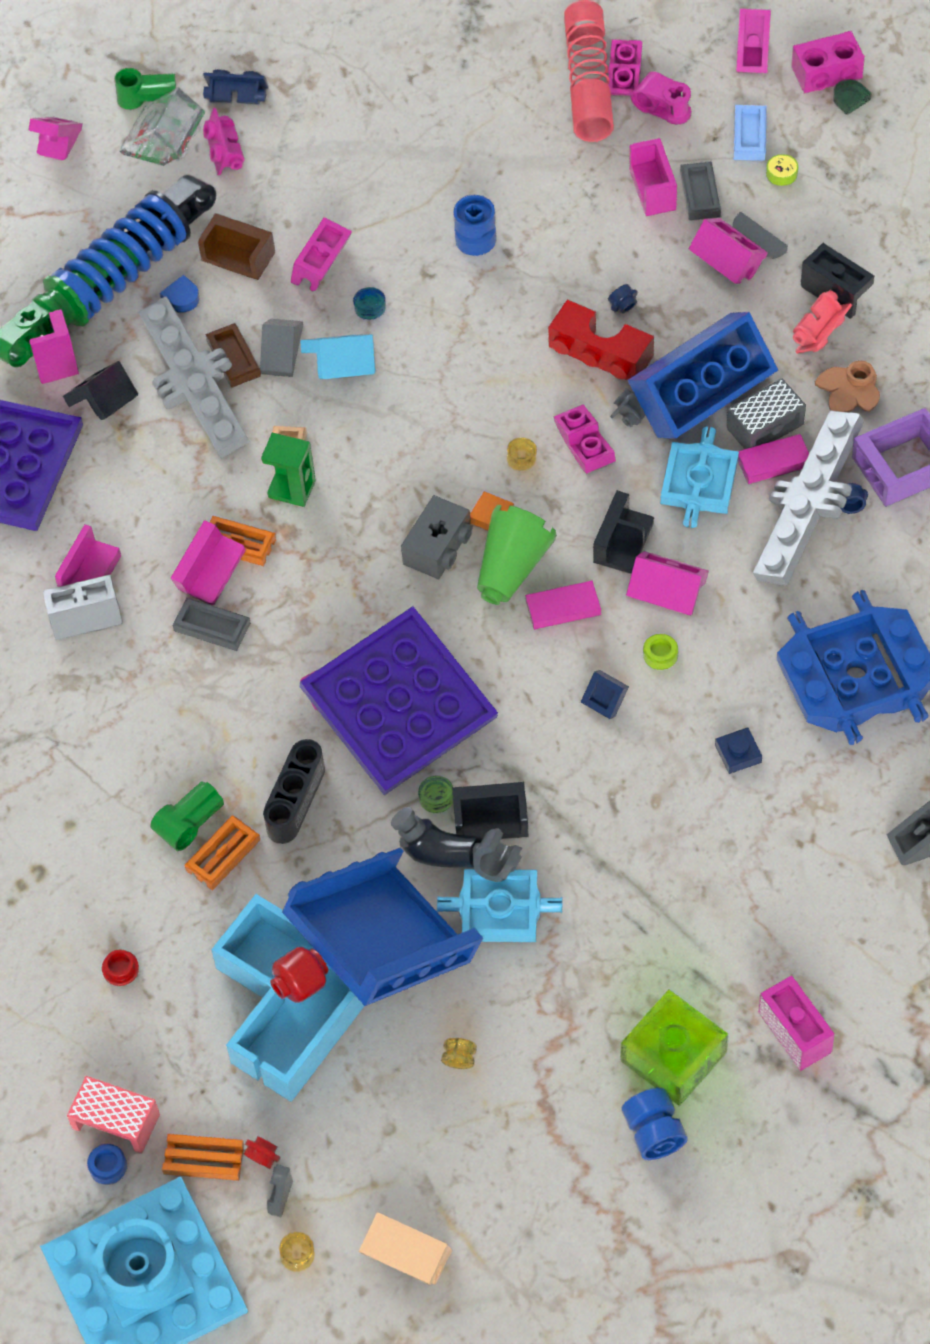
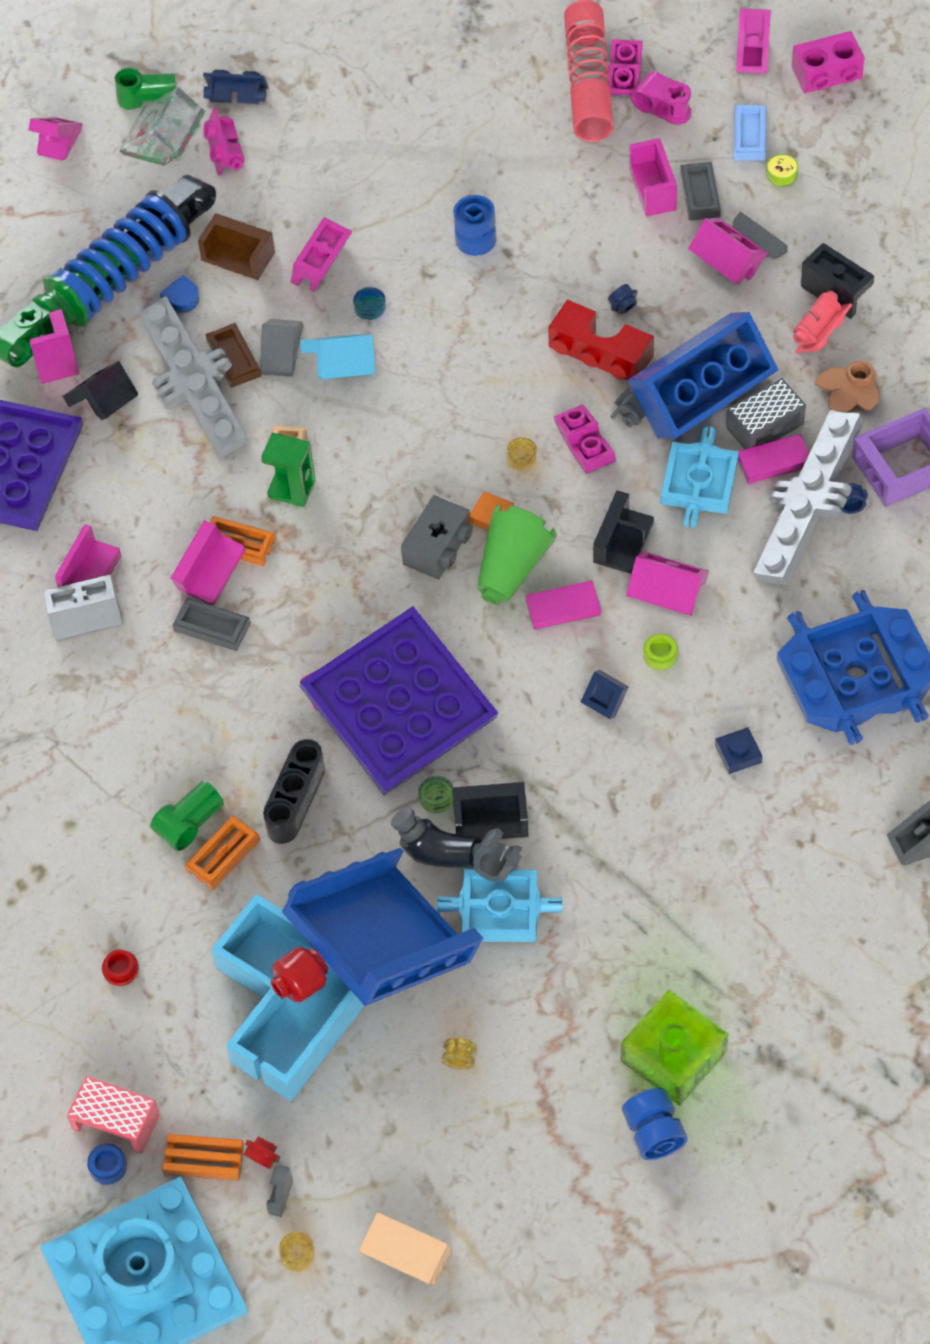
dark pink panel [758,975,835,1071] -> none
clear green tile [833,79,872,115] -> none

